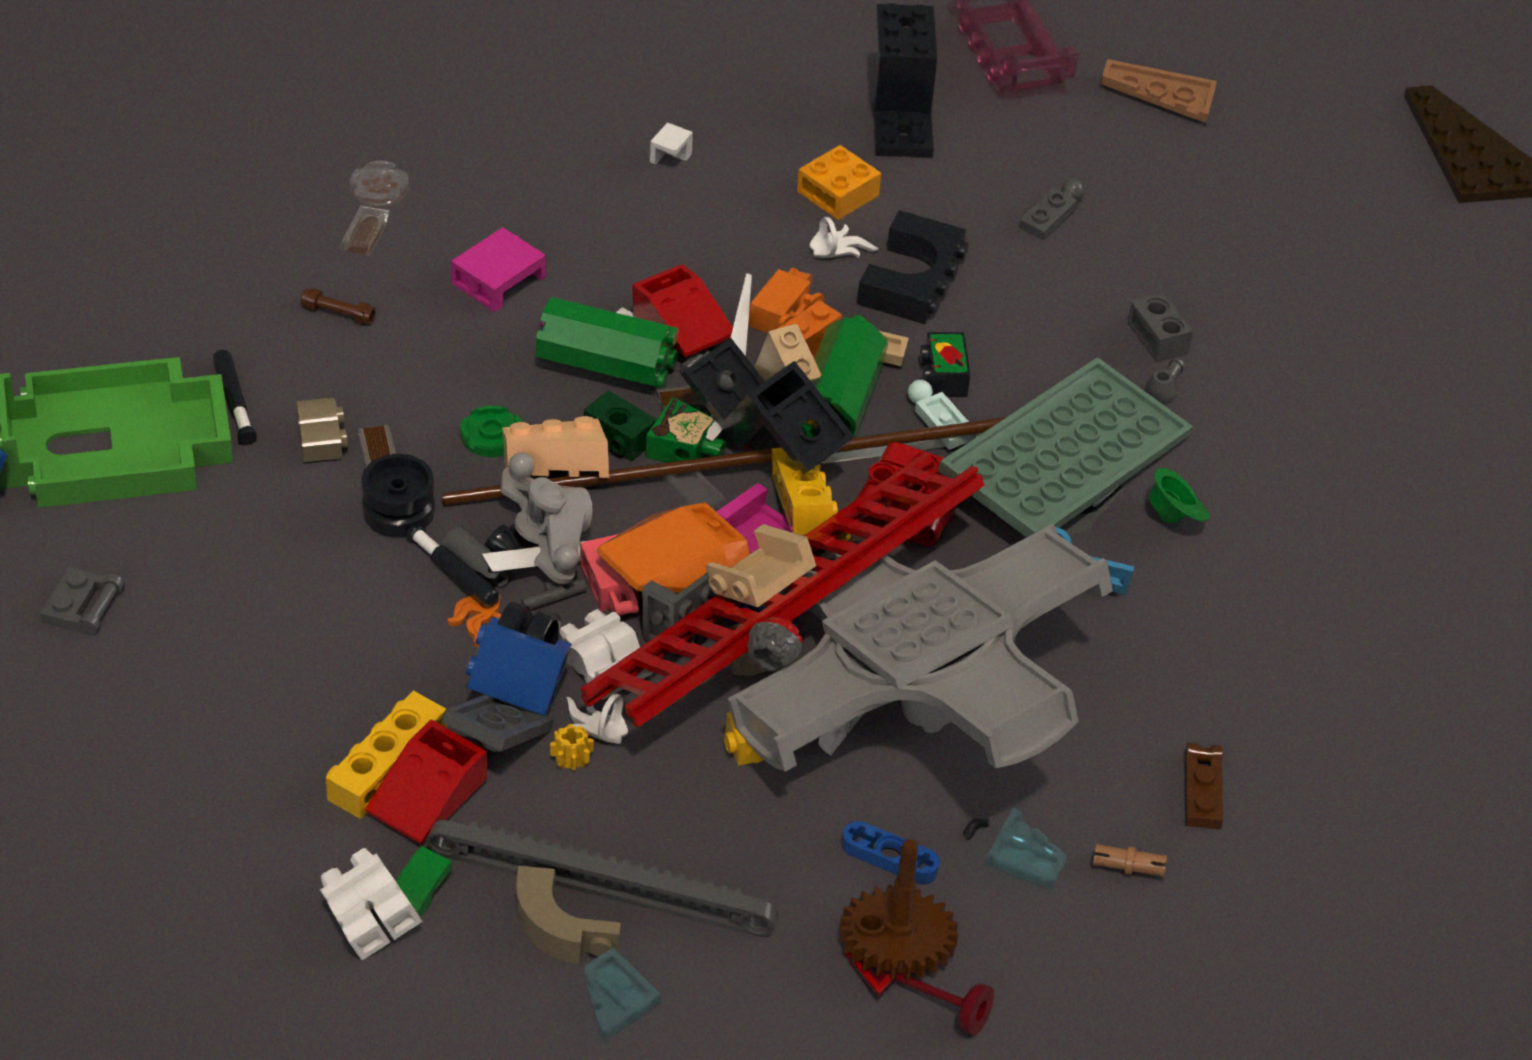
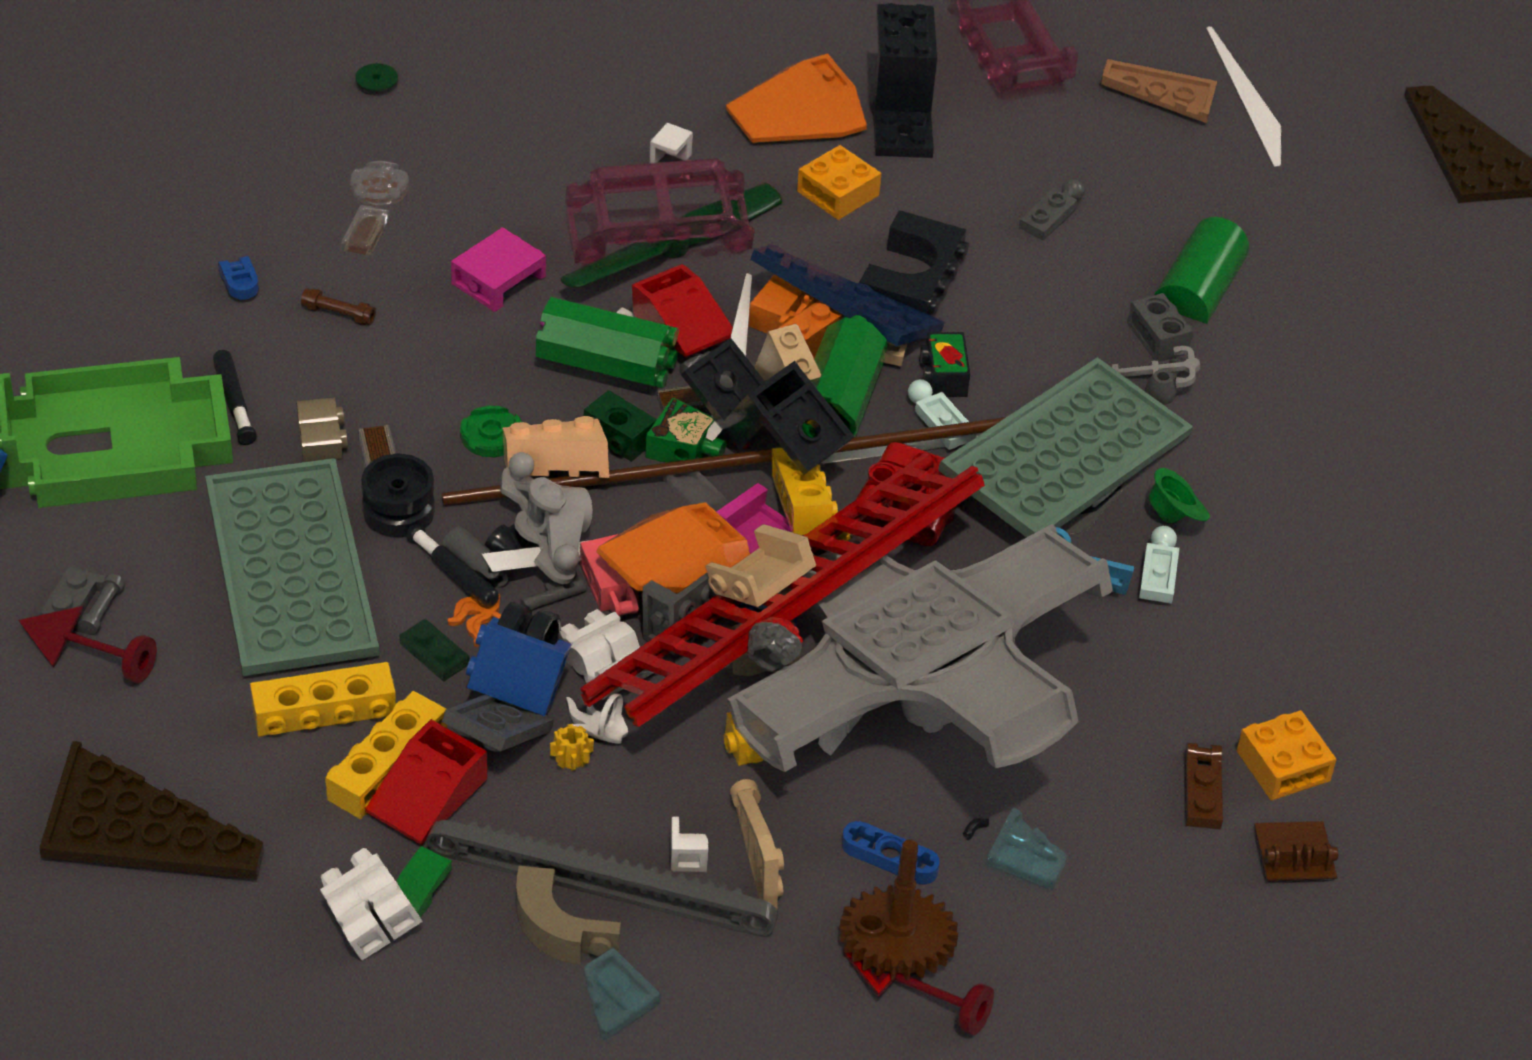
white piece [810,217,878,258] -> none
medium nougat pin [1093,843,1168,878] -> none
none -> dark red piece [18,606,157,683]
none -> dark brown wing [39,741,264,879]
none -> sand green plate [205,458,379,676]
none -> blue plate [218,256,259,300]
none -> yellow brick [250,662,396,737]
none -> dark green piece [355,63,398,91]
none -> clear green plate [399,618,470,682]
none -> dark green piece [560,183,782,288]
none -> clear pink windscreen [565,158,755,264]
none -> white panel [671,817,708,872]
none -> orange wedge [726,54,867,143]
none -> tan plate [730,779,784,909]
none -> dark blue wing [750,244,945,346]
none -> light grey piece [1112,346,1200,388]
none -> light aqua plate [1139,526,1179,604]
none -> green brick [1153,217,1249,324]
none -> white sticker [1206,26,1281,167]
none -> light orange brick [1237,710,1337,801]
none -> reddish brown hinge [1254,821,1338,881]

